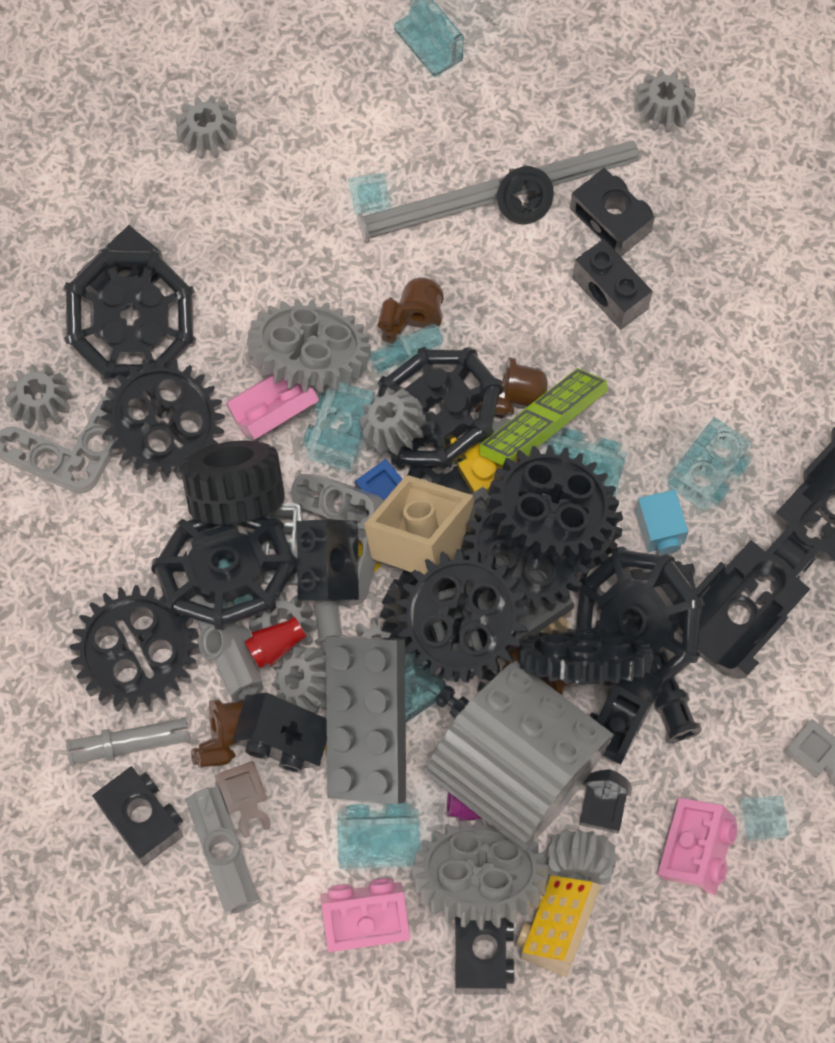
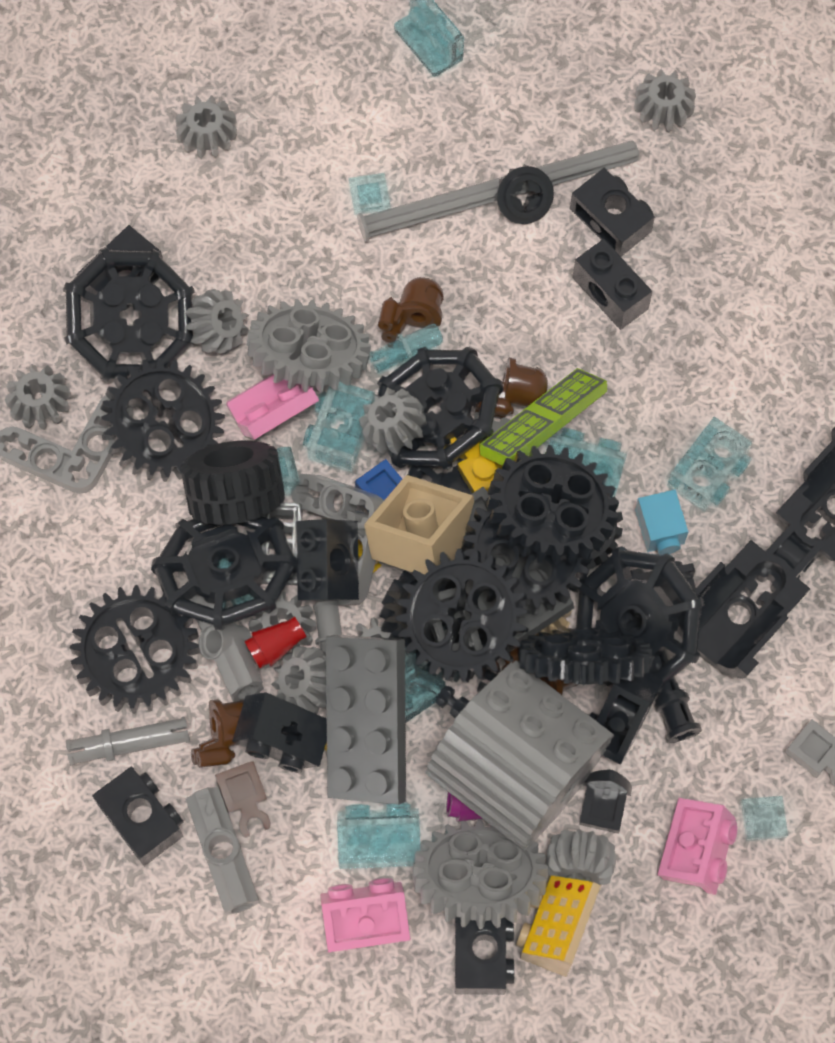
none -> light grey gear [184,289,249,354]
none -> clear light blue tile [277,446,300,497]

